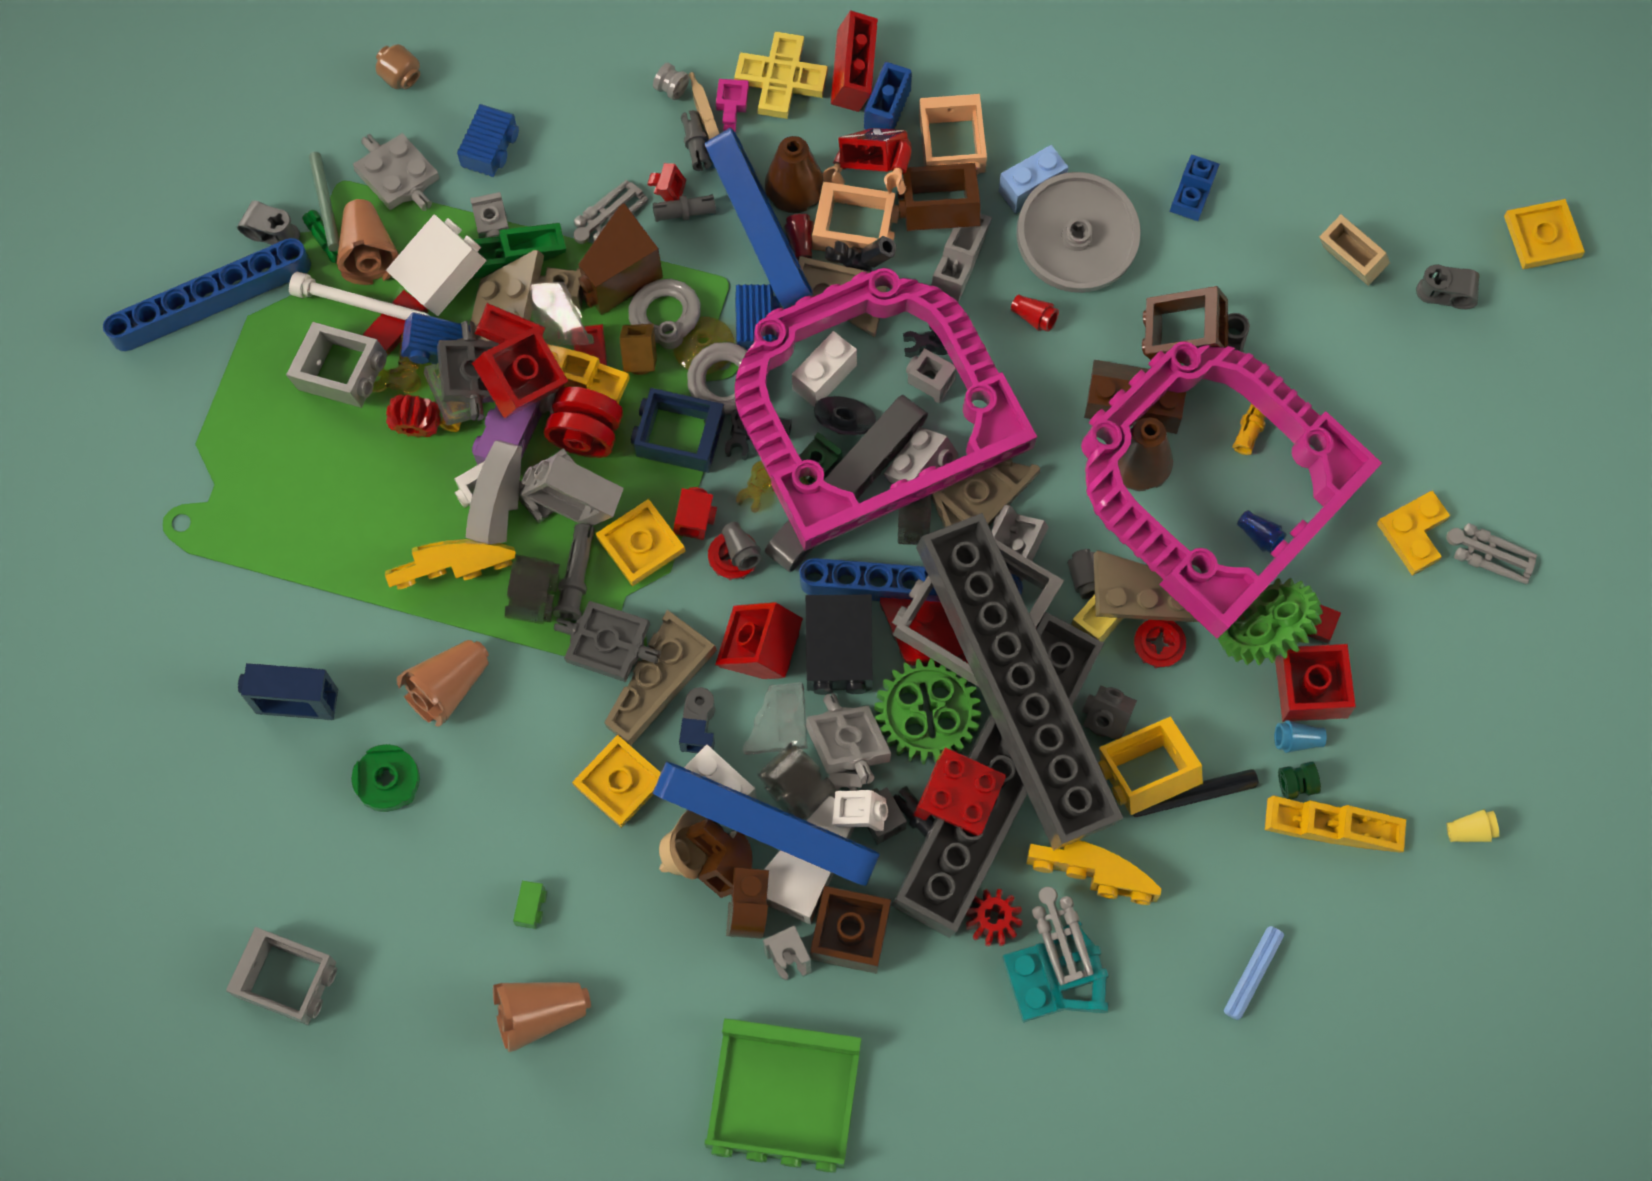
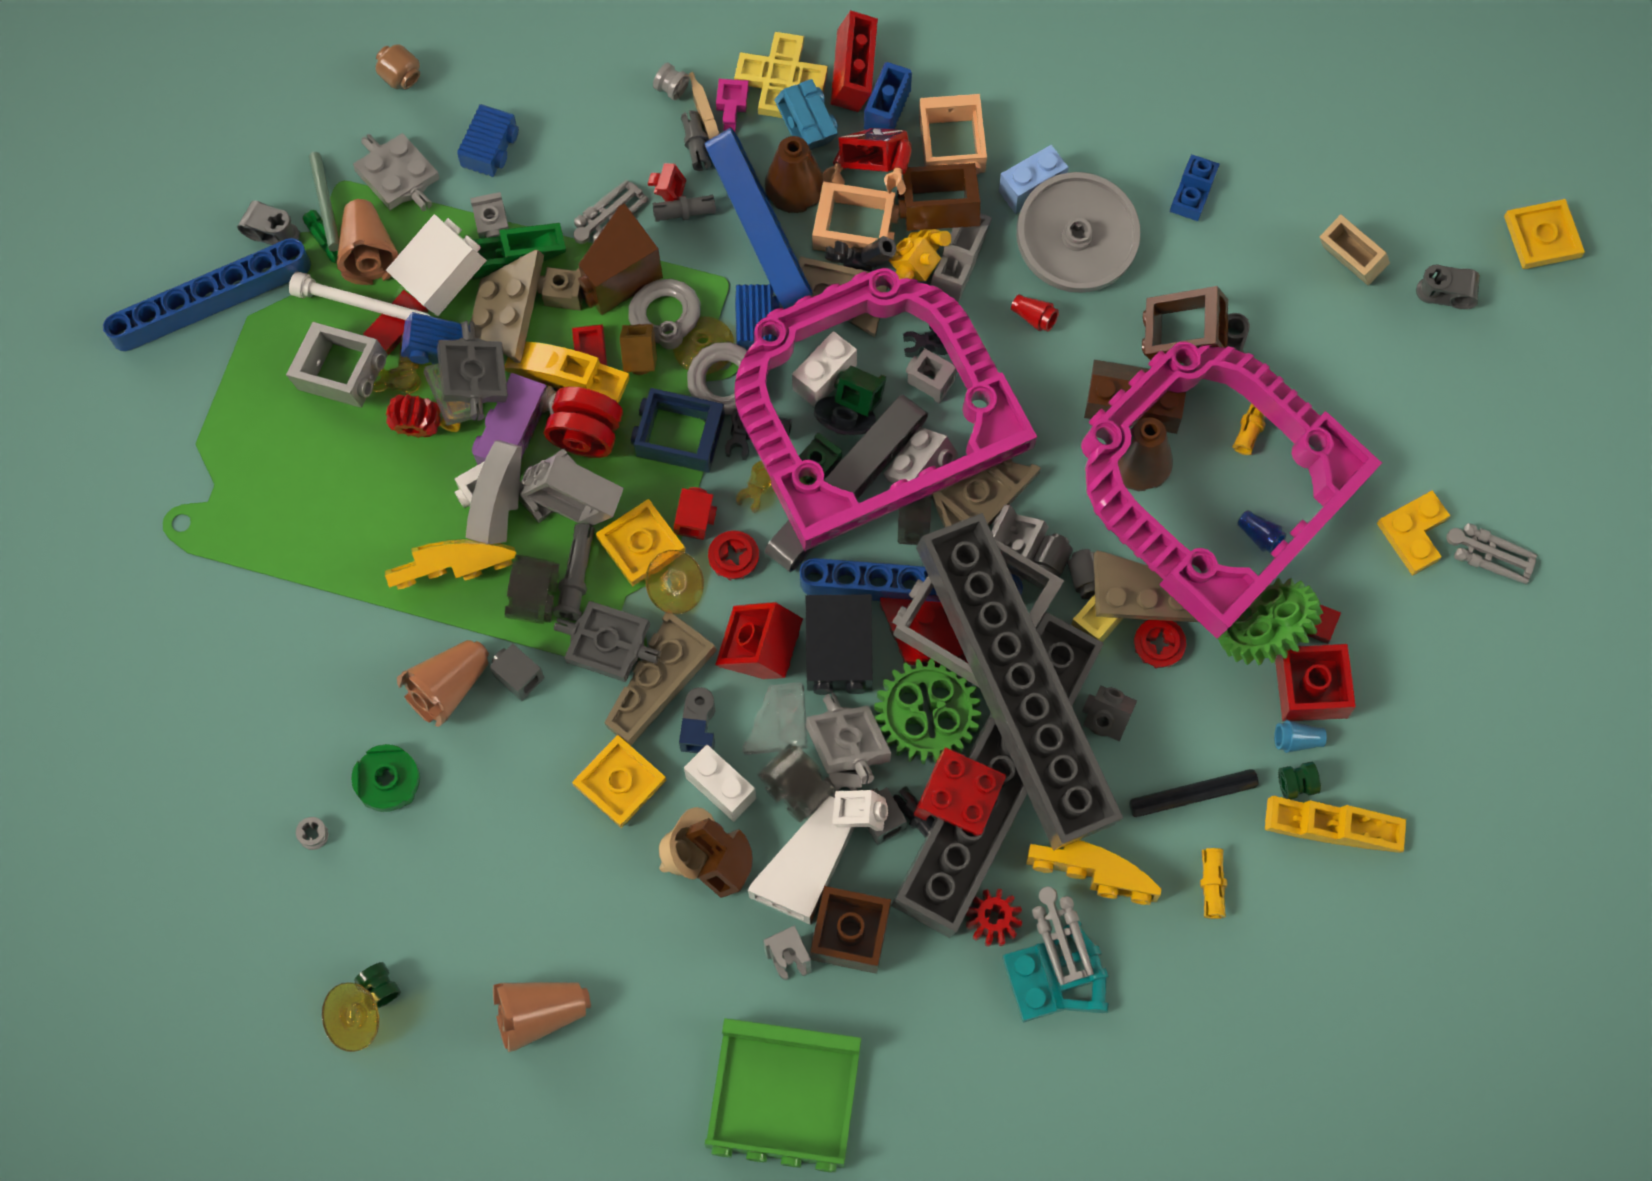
light grey window [226,927,337,1025] -> none
dark blue window [238,663,338,720] -> none
red brick [472,326,568,419] -> none
red tile [474,303,546,344] -> none
bright green piece [513,880,547,929] -> none
clear wing [530,282,594,346] -> none
blue beam [653,761,880,886] -> none
dark grey cone [721,522,762,571] -> none
reddish brown brick [726,868,769,939] -> none
dark red cone [784,214,814,261] -> none
yellow window [1098,716,1203,815] -> none
light blue axle [1224,926,1284,1020] -> none
light yellow cone [1446,809,1499,842] -> none
none -> light grey bush [295,817,329,850]
none -> clear yellow dish [322,982,380,1052]
none -> dark green wheel [354,962,401,1010]
none -> dark grey brick [490,643,544,701]
none -> clear yellow dish [645,550,704,614]
none -> dark azure brick [774,79,838,150]
none -> dark green brick [834,365,887,417]
none -> yellow piece [888,229,951,281]
none -> dark grey brick [1032,533,1073,578]
none -> yellow pin [1200,848,1227,919]

